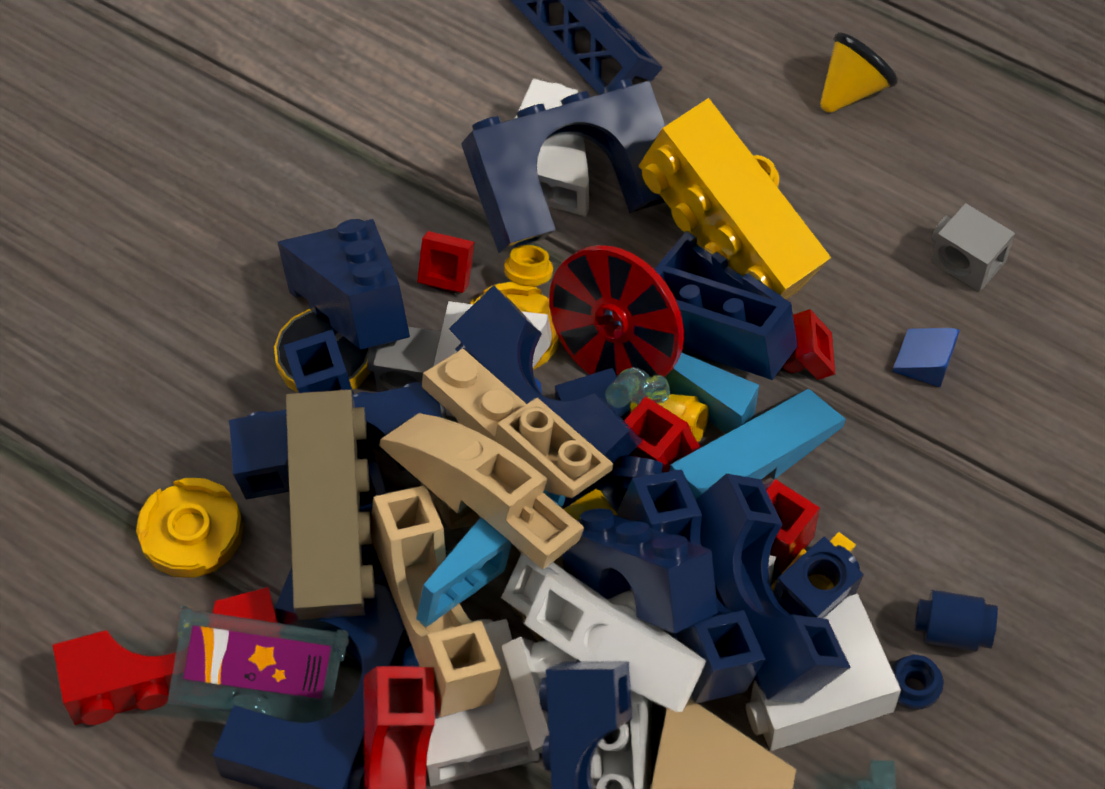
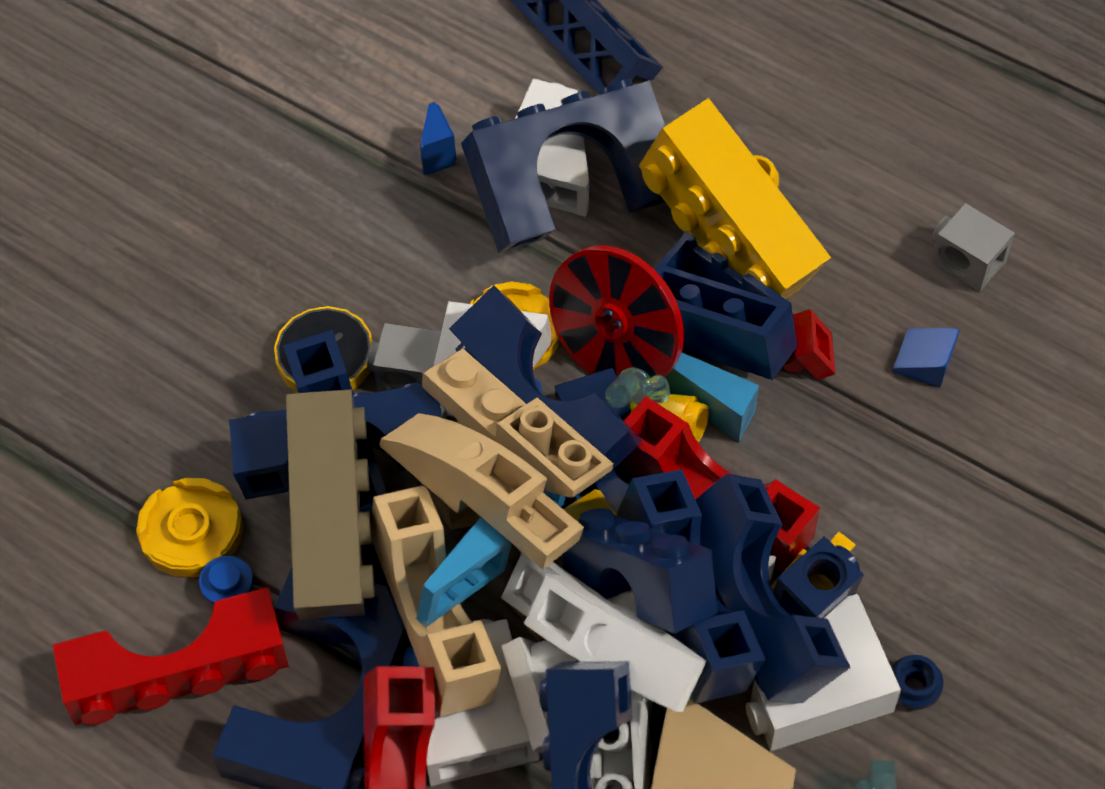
door [167,606,349,723] -> none
dark blue wedge [277,219,410,350] -> none
red tile [417,231,475,293] -> none
yellow plate [504,245,553,287] -> none
dark blue plate [612,456,663,491] -> none
dark azure slope [669,388,846,499] -> none
yellow hat [821,32,898,113] -> none
dark blue brick [915,590,998,652] -> none
none -> blue plate [199,556,254,605]
none -> blue slope [420,102,457,175]

